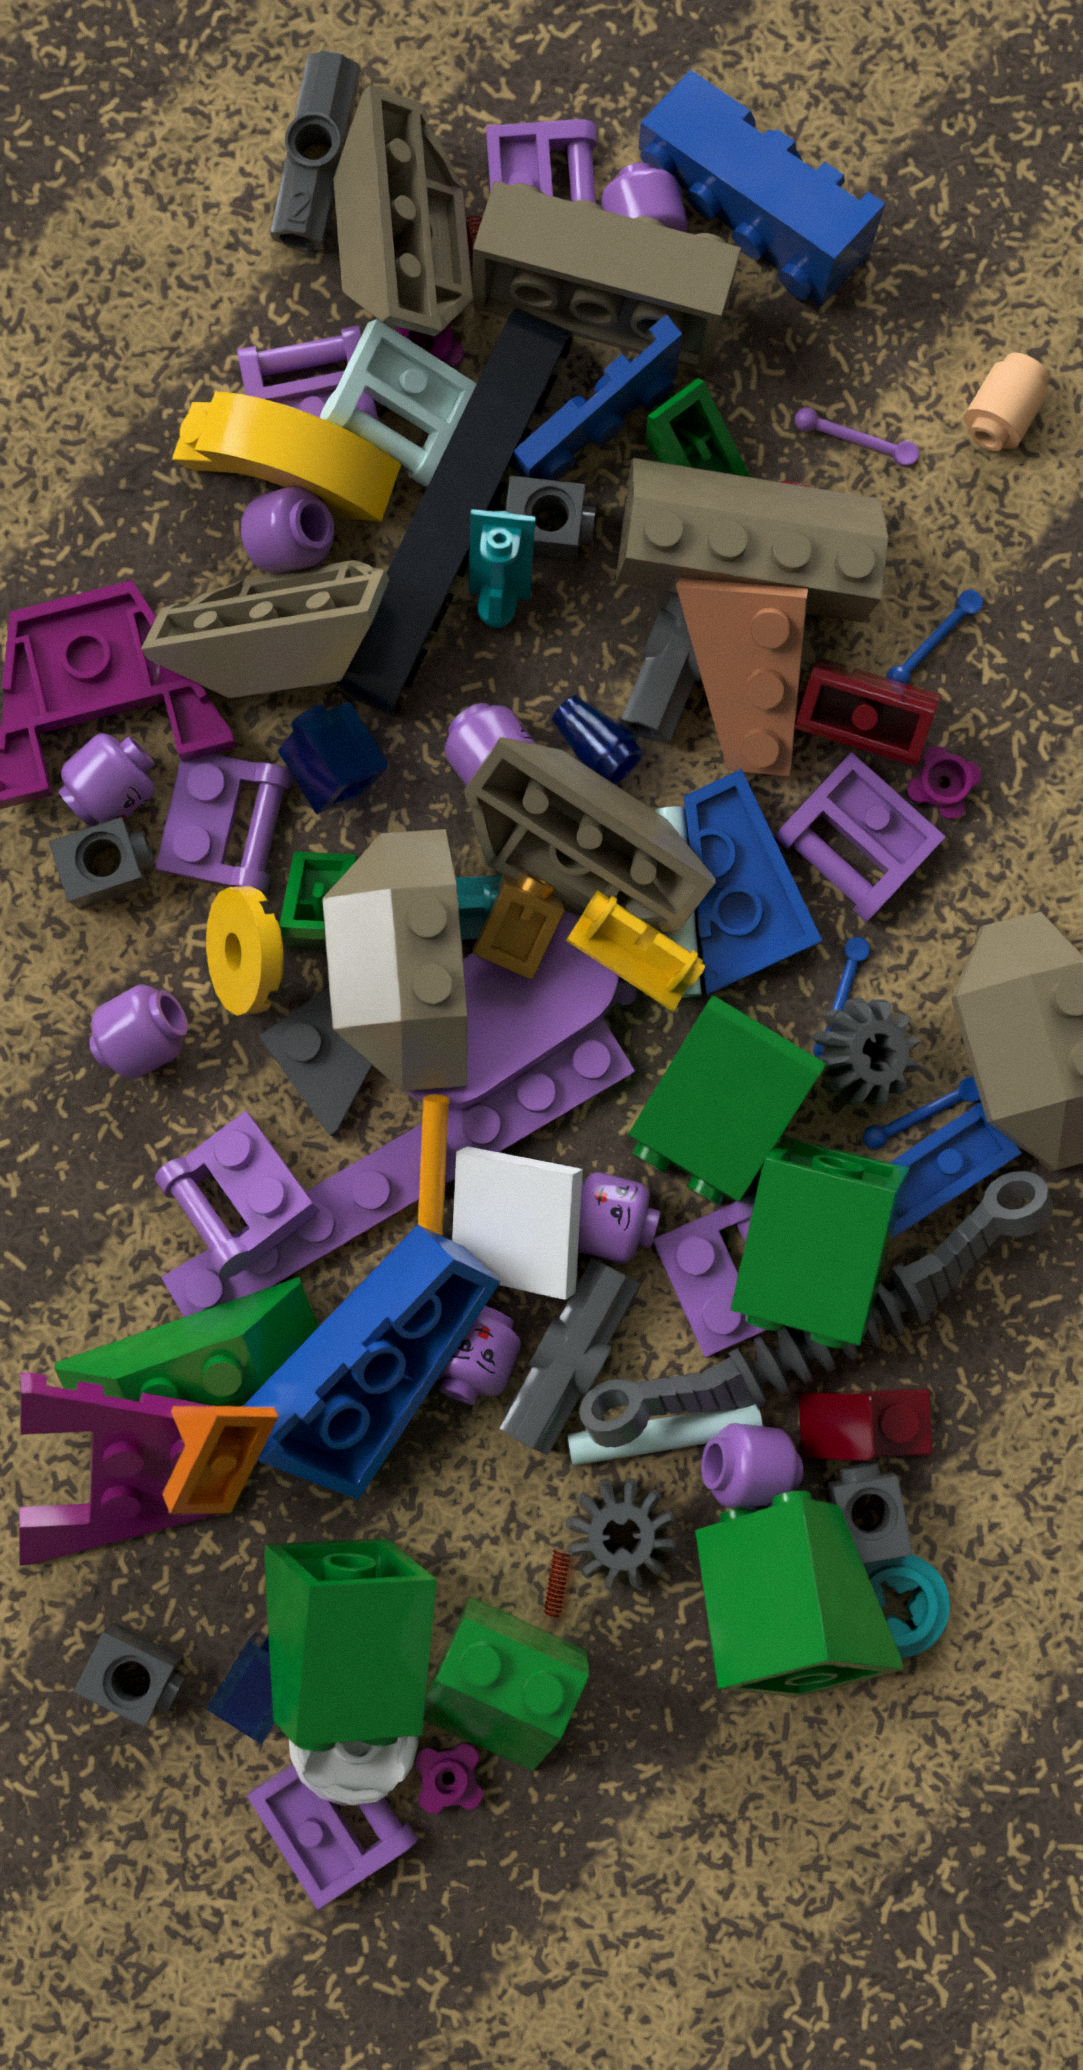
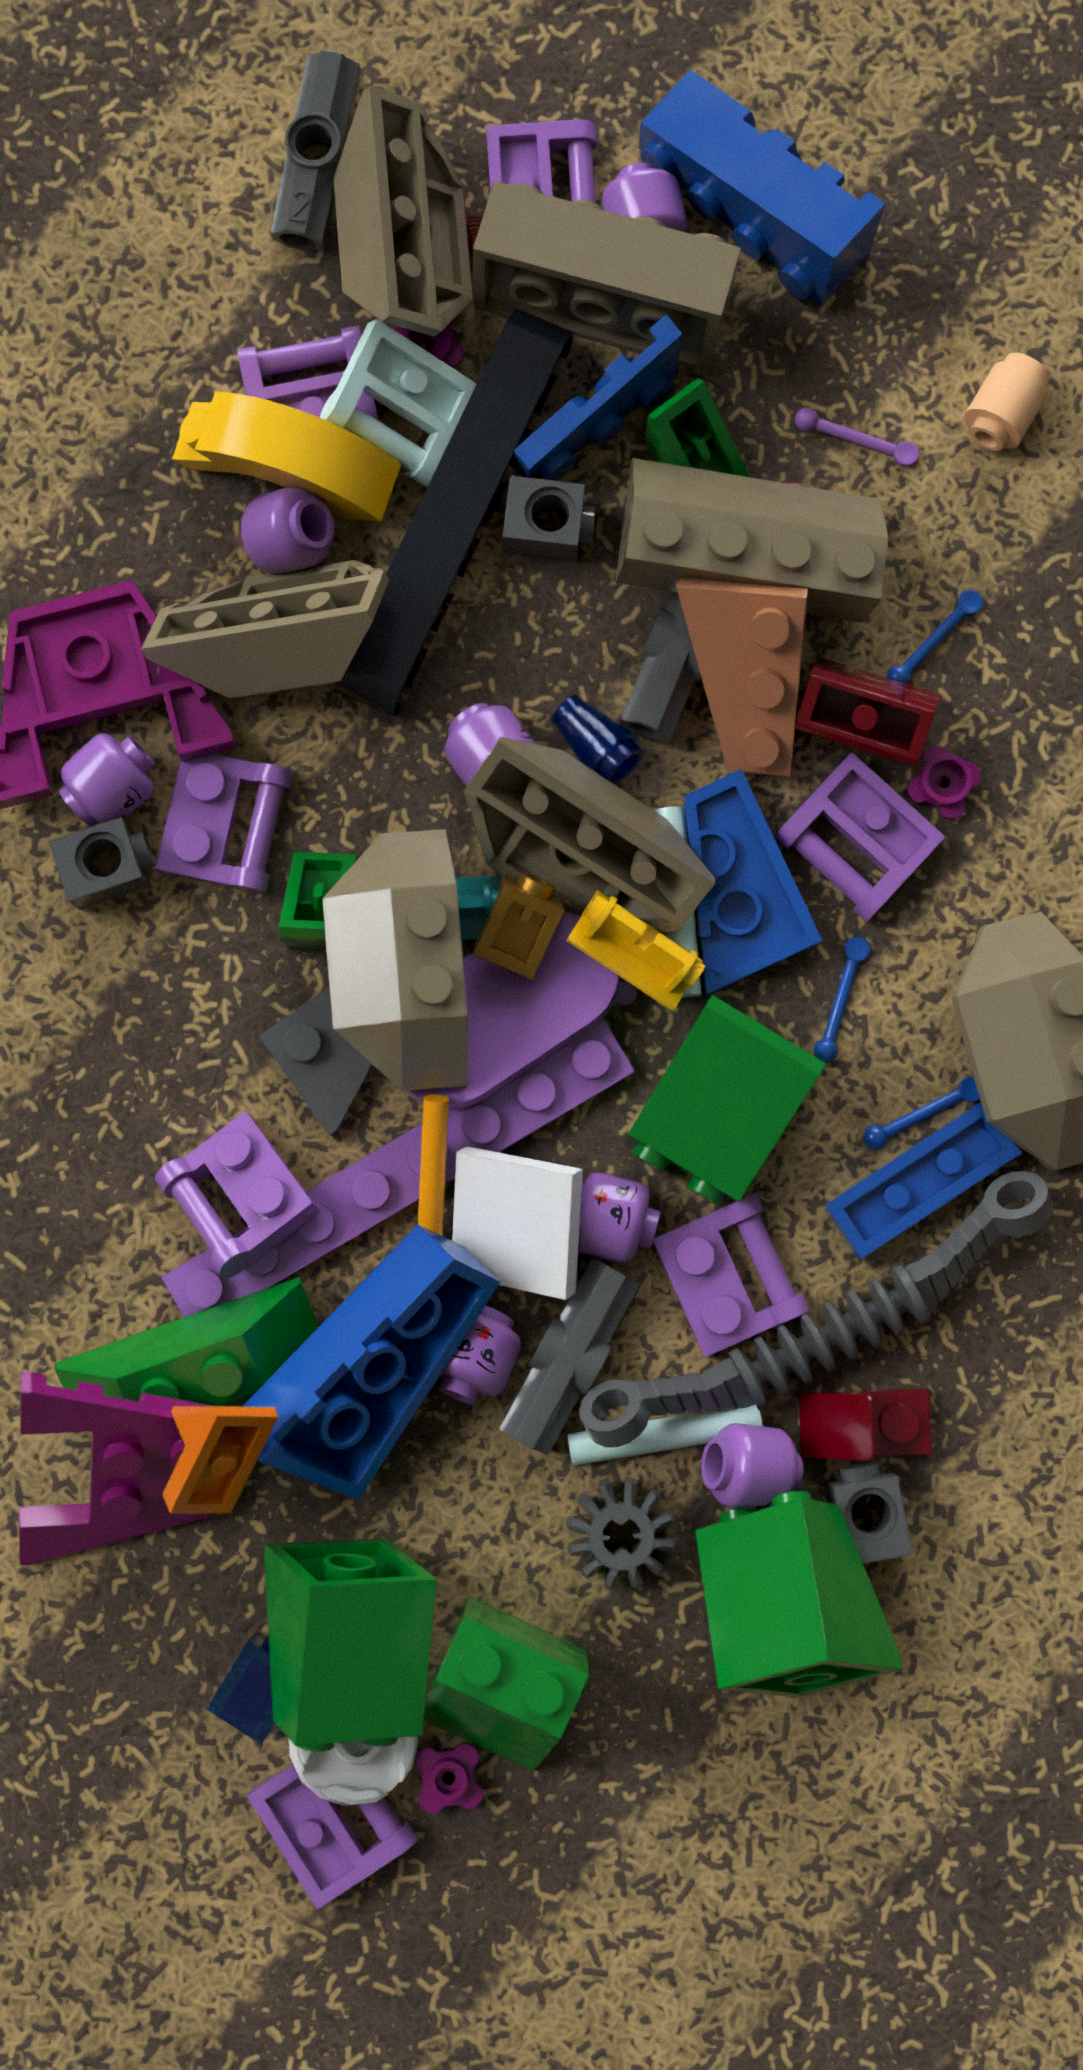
dark grey brick [73,1623,185,1728] -> none
medium lavender head [89,984,188,1079] -> none
yellow tile [206,886,284,1016] -> none
clear blue brick [278,701,389,814] -> none
teal hinge [468,509,536,628] -> none
clear red leg [543,1549,571,1618] -> none
green slope [730,1136,910,1348] -> none
dark grey gear [810,998,922,1106] -> none
teal gear [863,1555,950,1658] -> none

